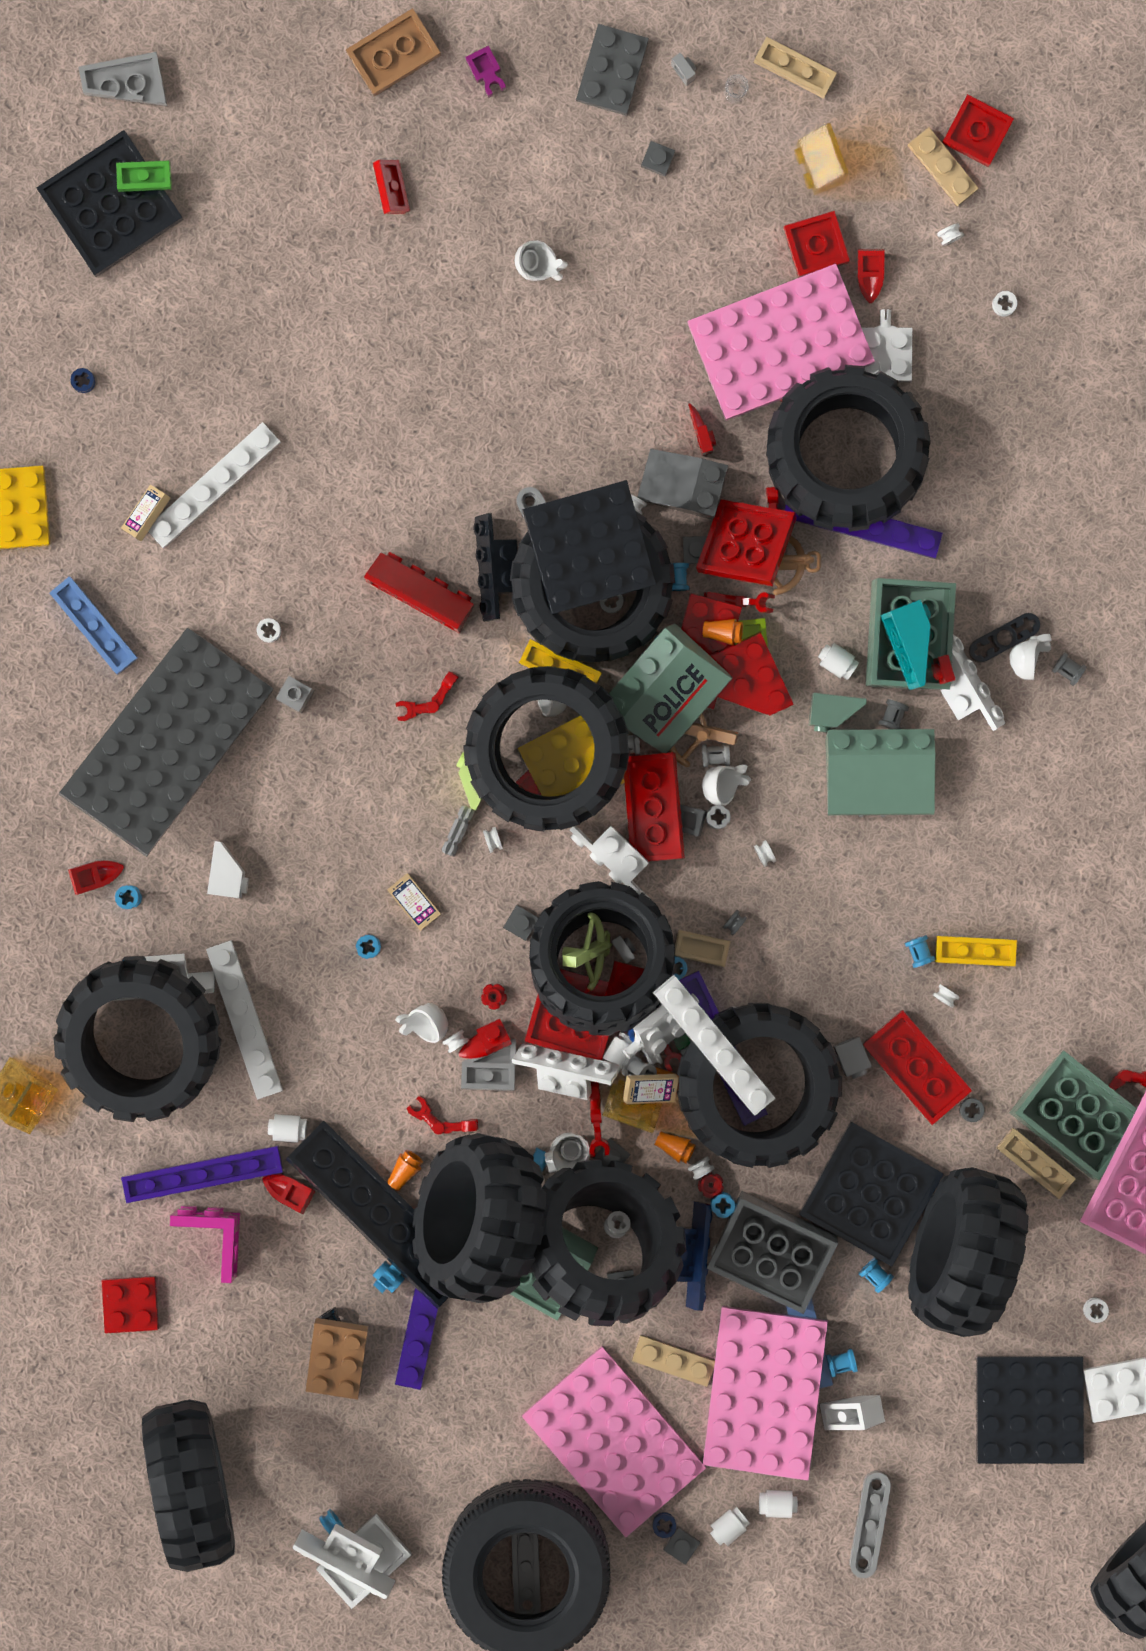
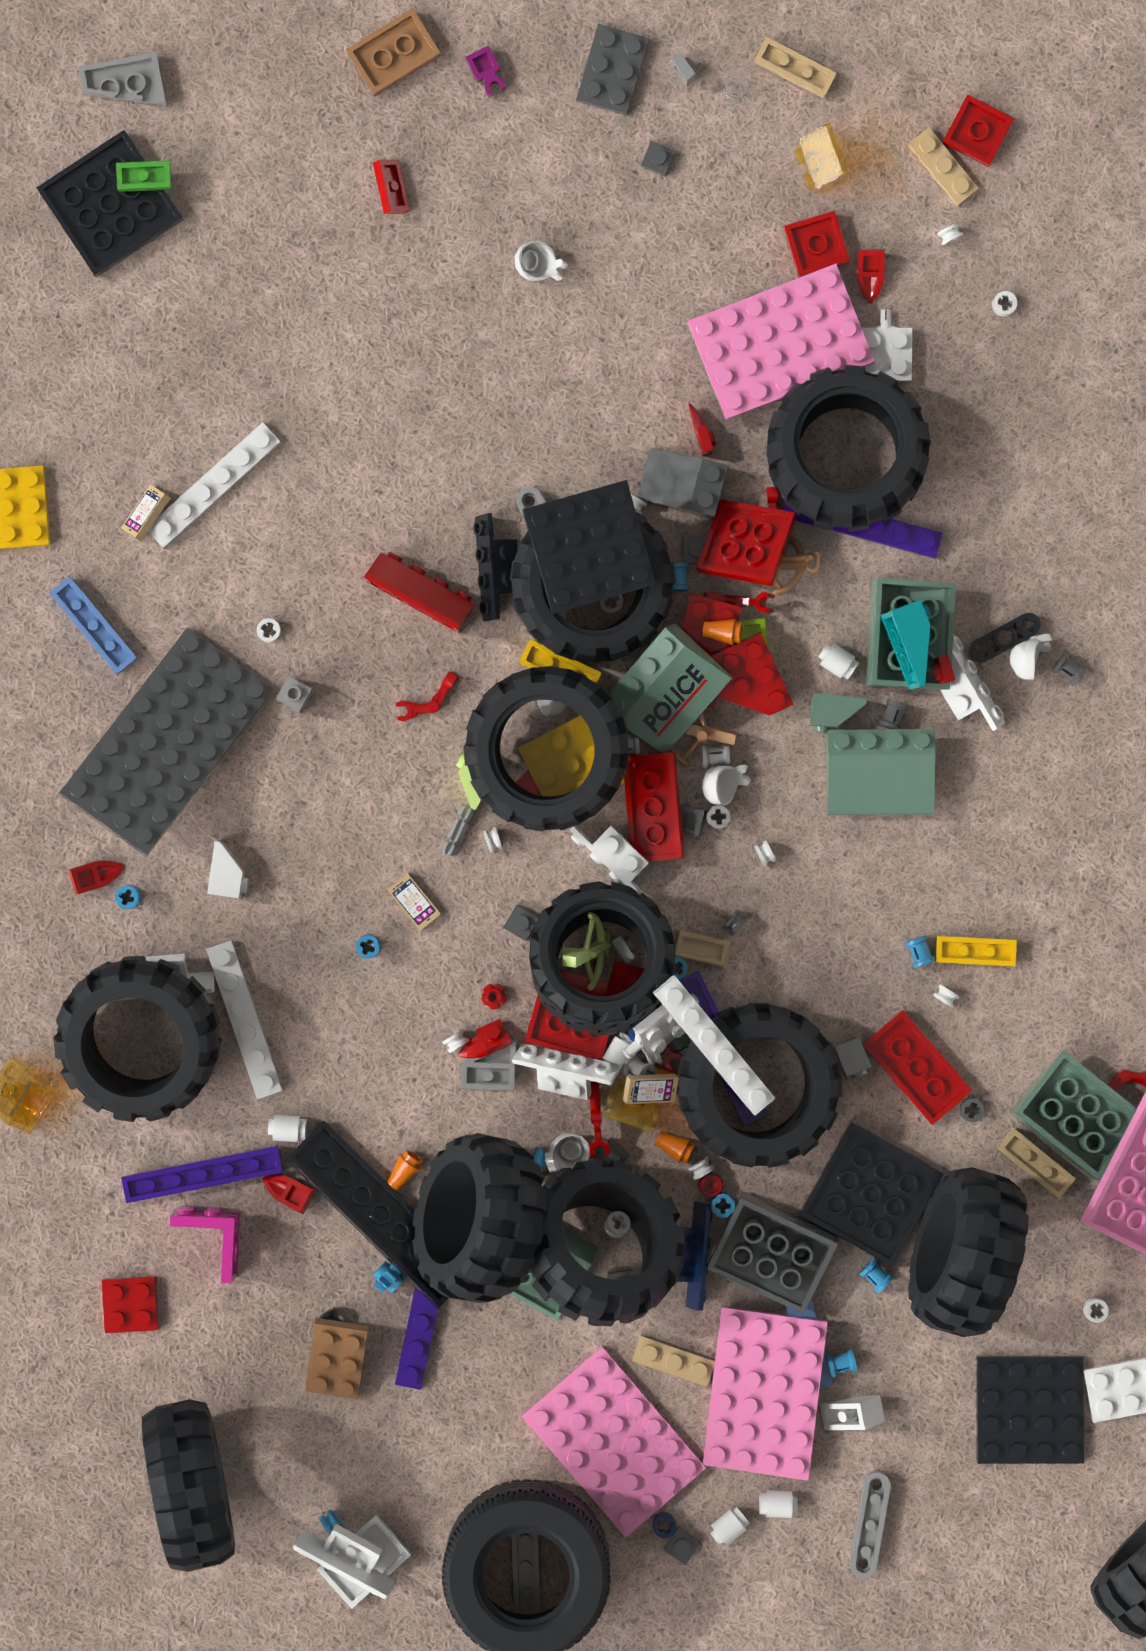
dark blue bush [70,368,96,393] -> none
white piece [395,1003,448,1043] -> none
red piece [406,1096,479,1135] -> none

